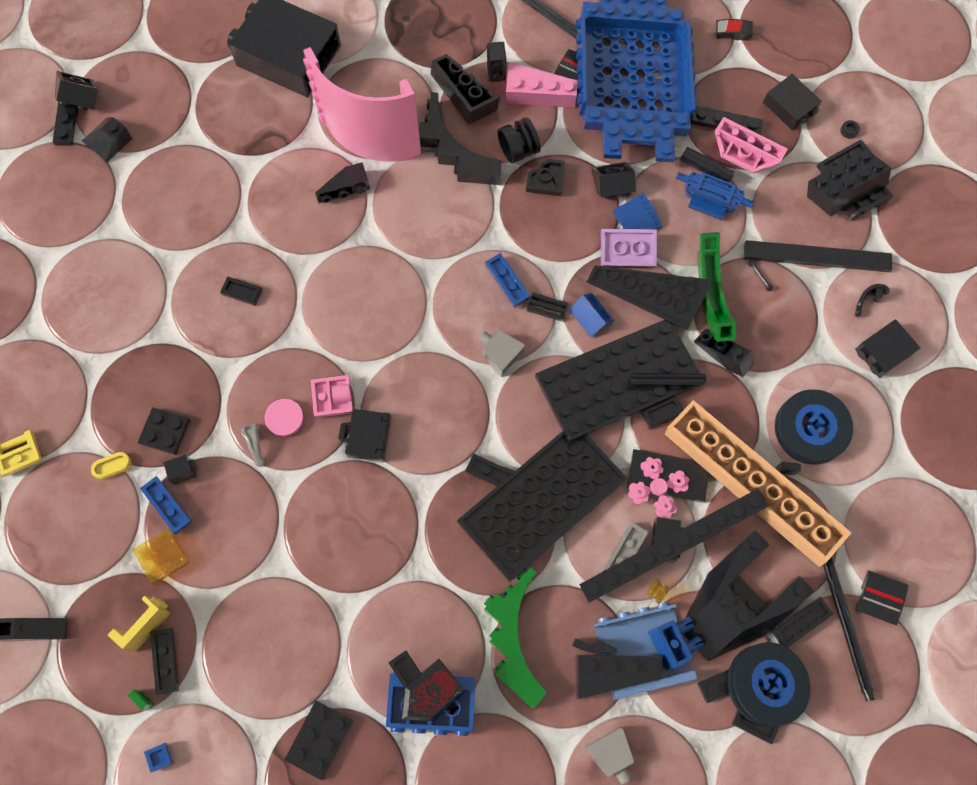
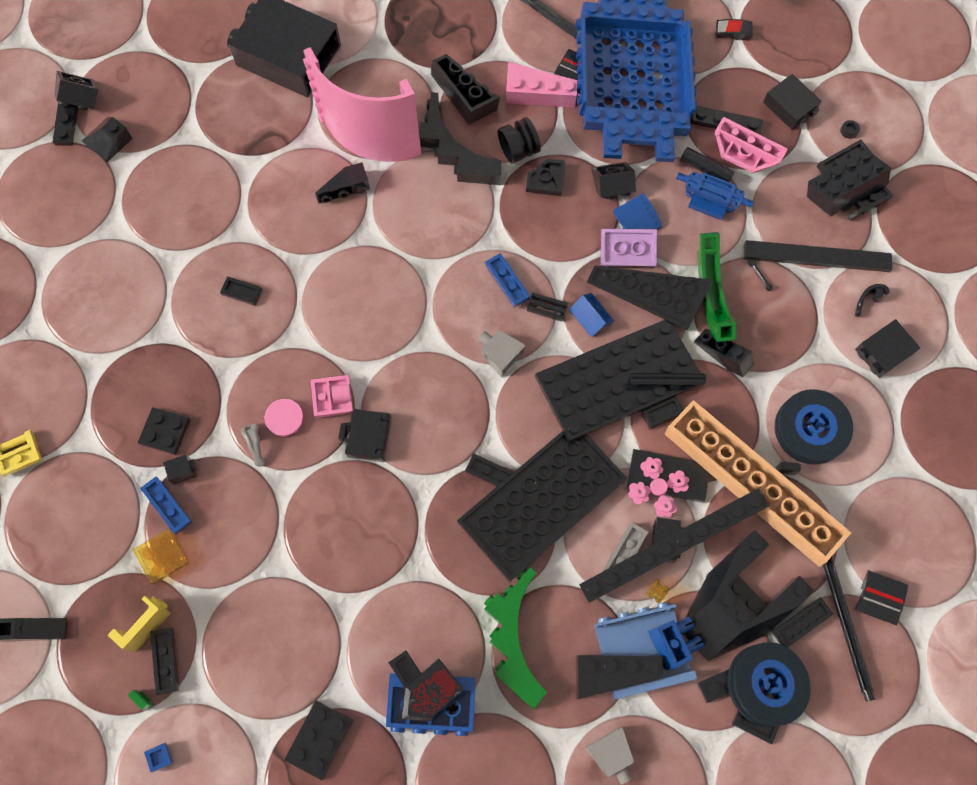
light yellow tile [91,452,132,480] -> none
black brick [487,41,507,82] -> none
black slope [572,638,618,654] -> none

